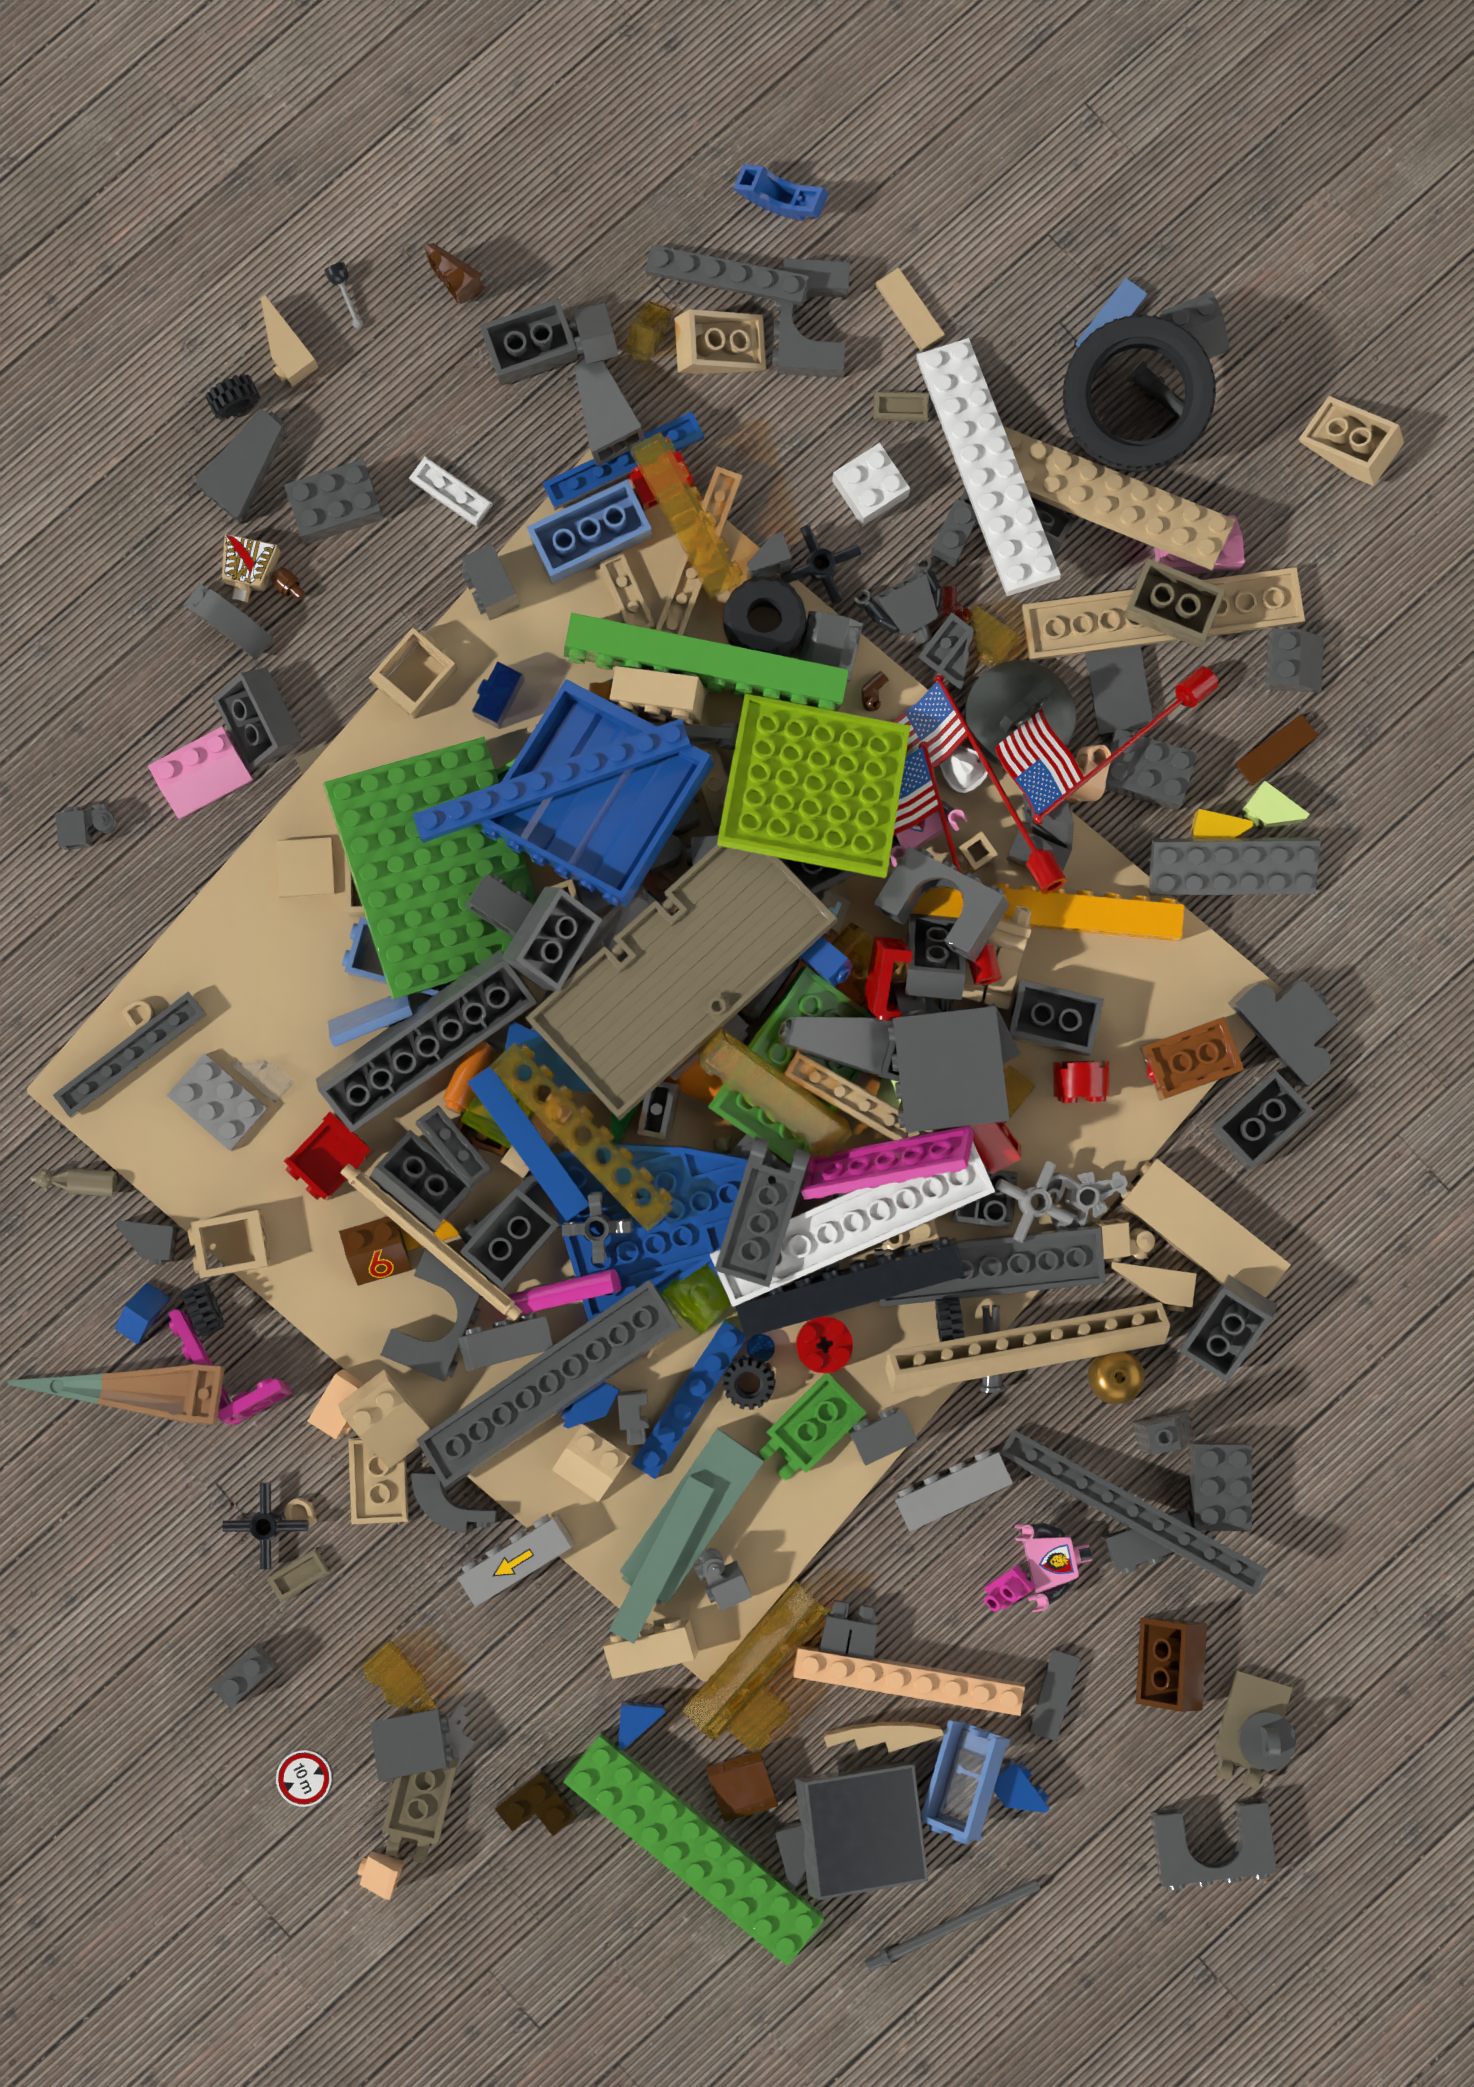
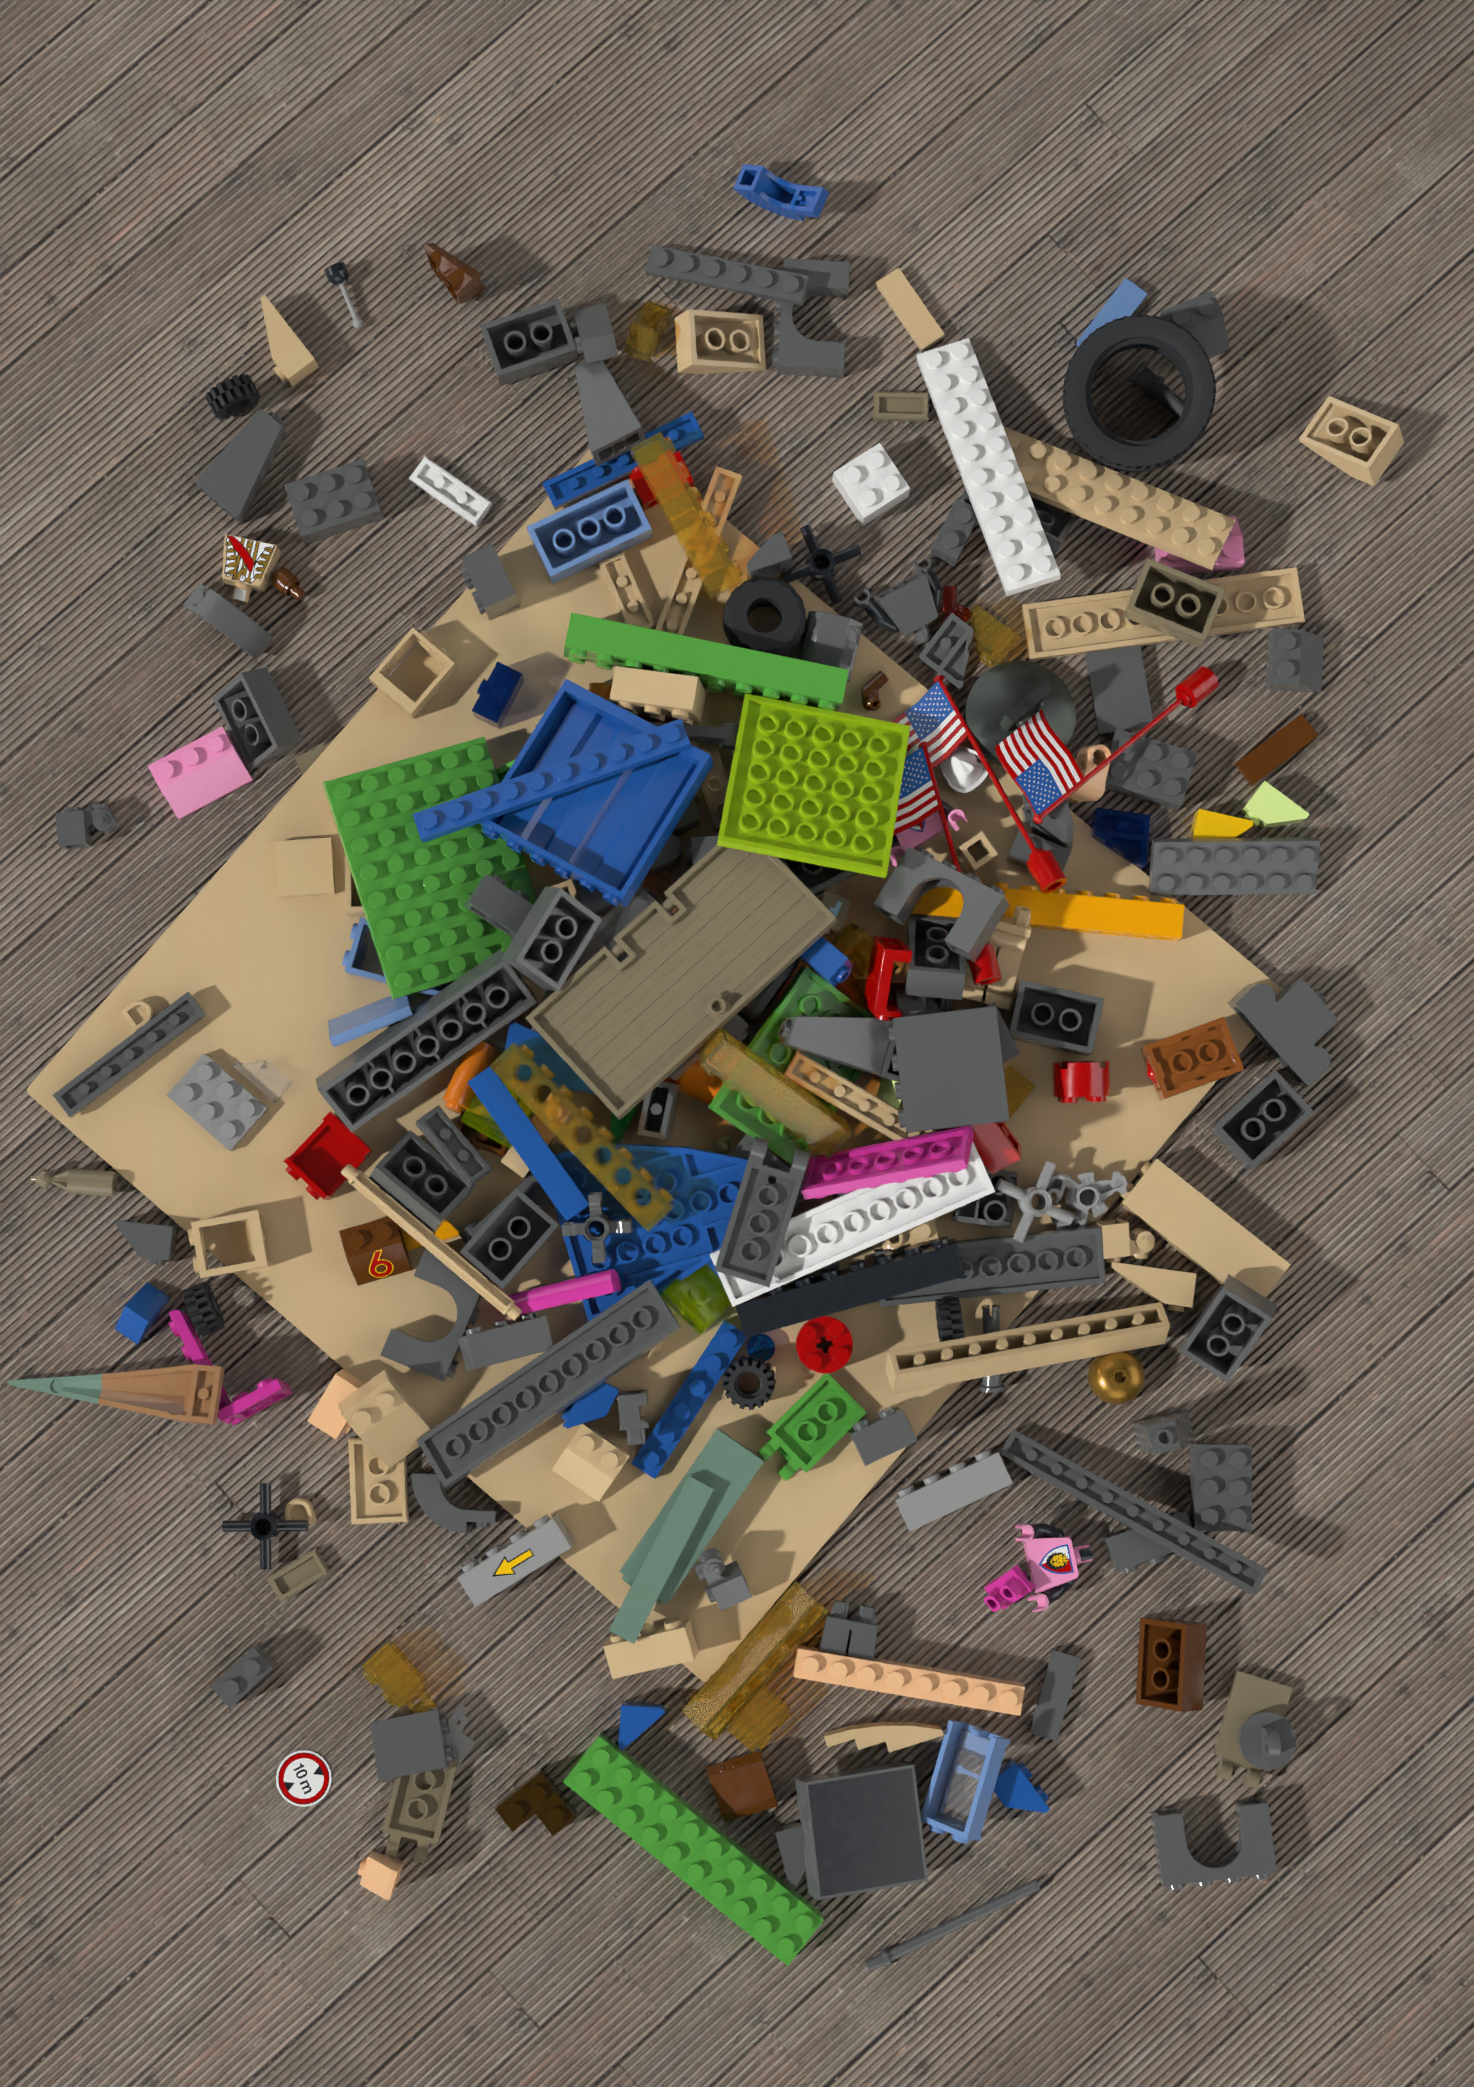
none -> clear blue wing [1092,807,1150,869]

